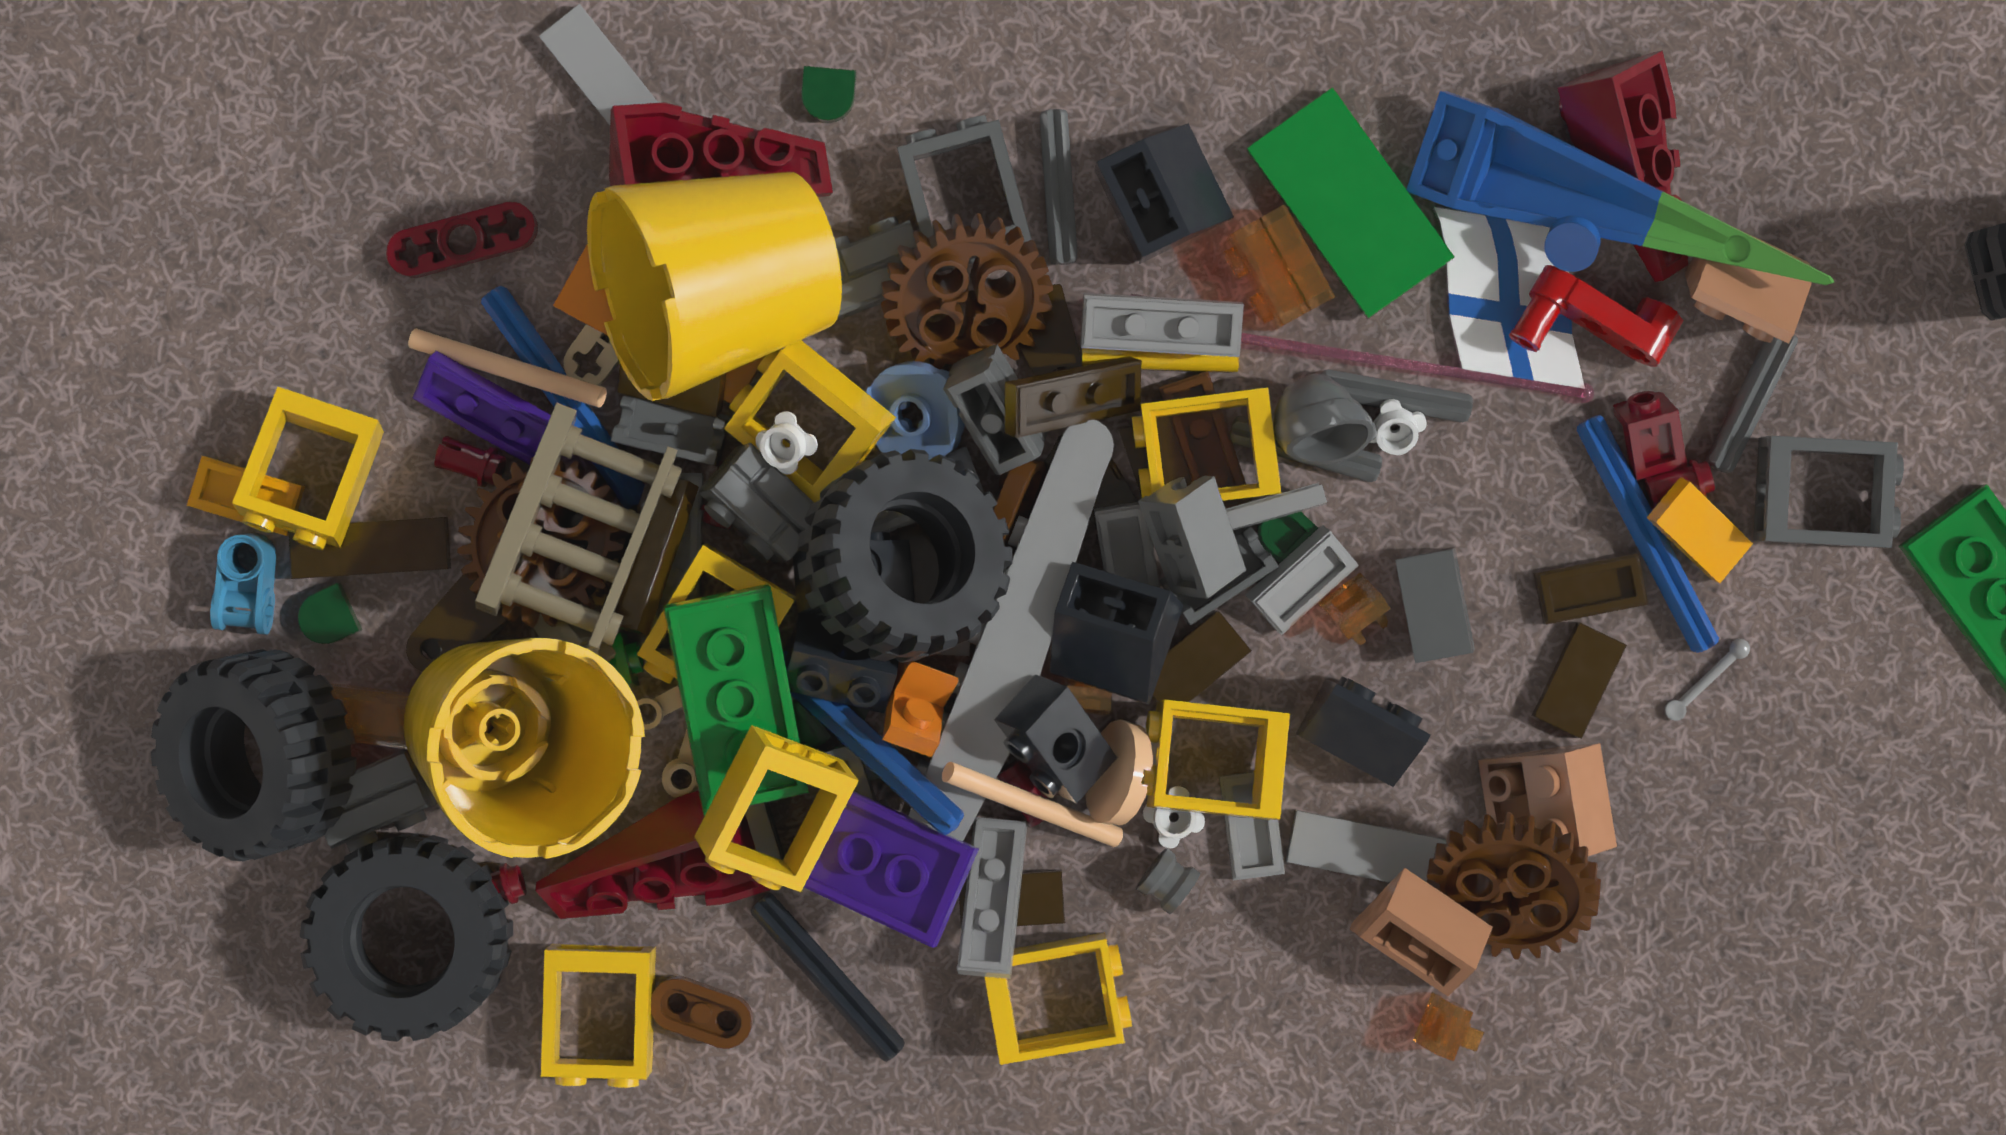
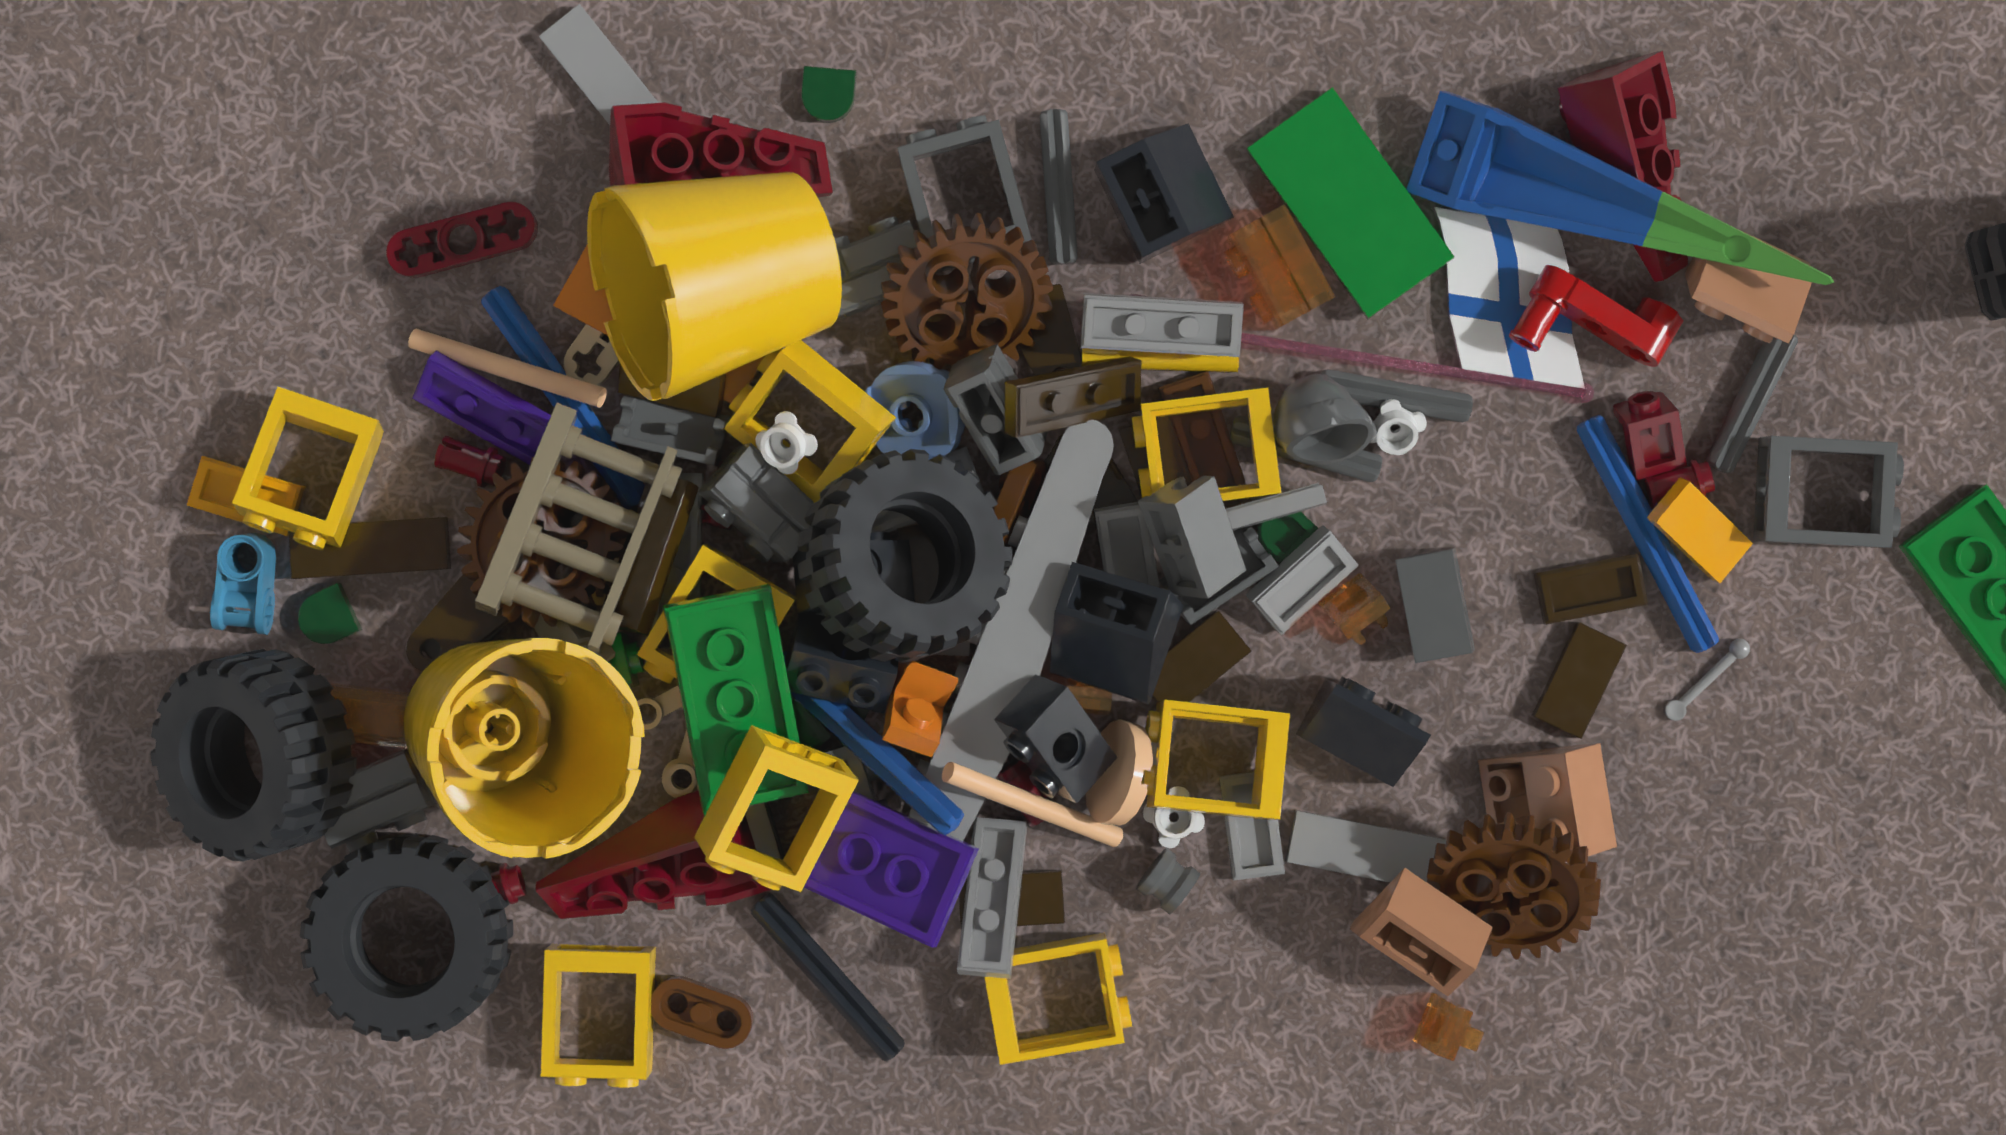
blue tile [1544,216,1601,272] -> none

